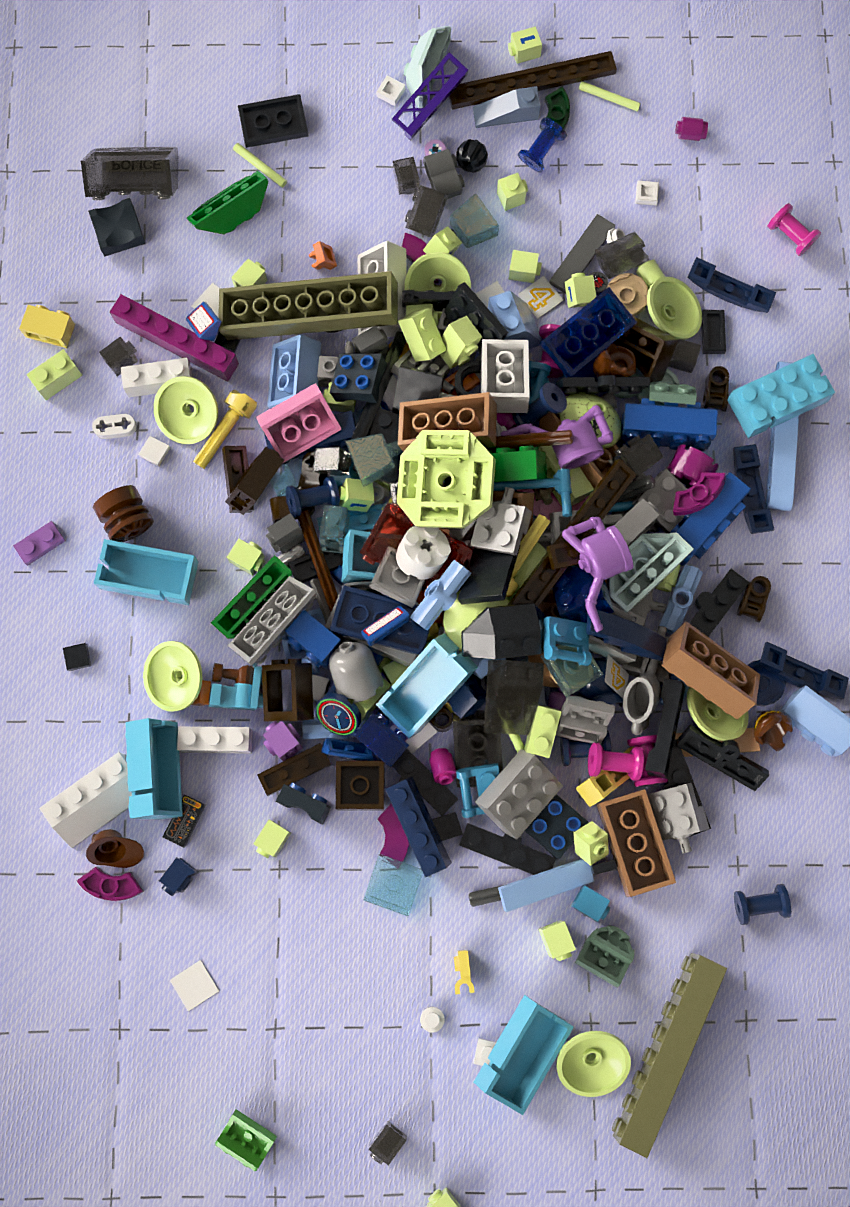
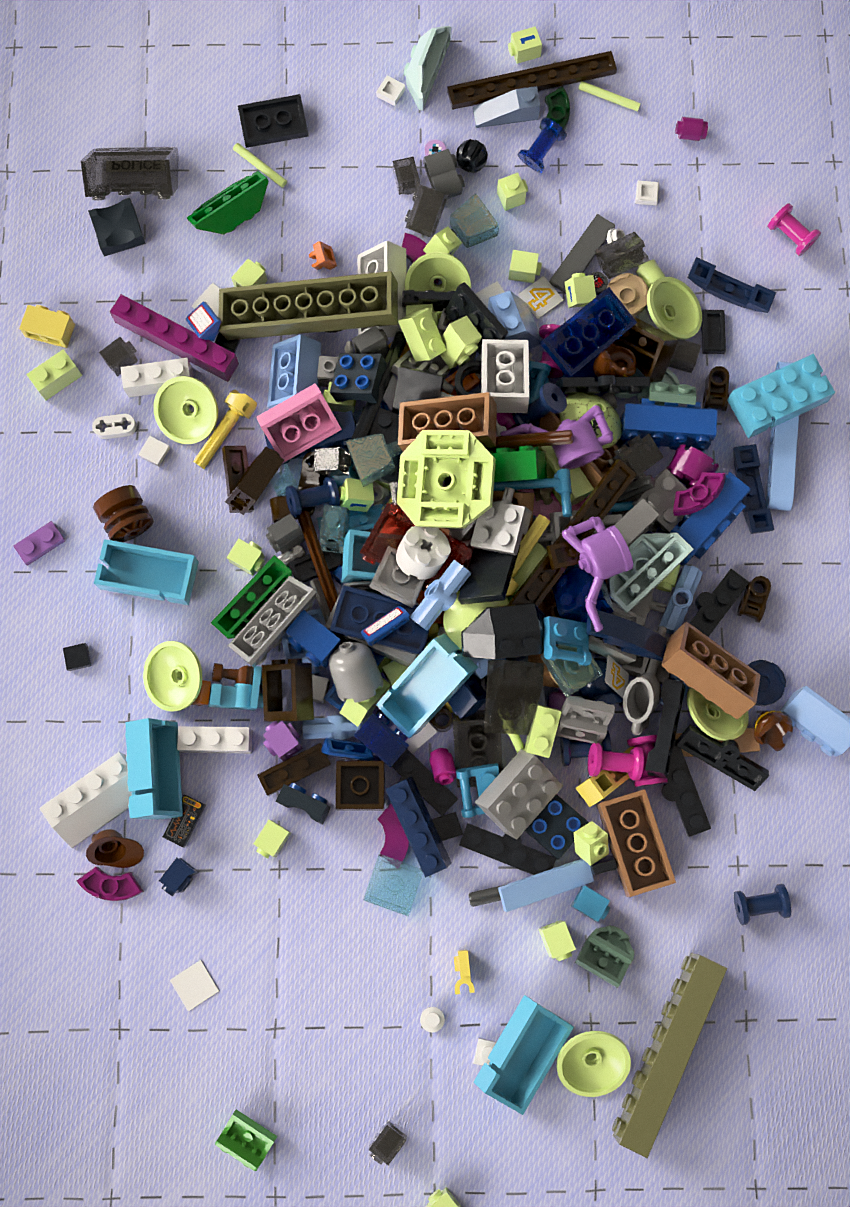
tile [315,693,361,736] -> none
dark purple fence [392,52,468,141] -> none
light grey plate [647,783,709,853] -> none
dark blue slope [759,642,849,700] -> none

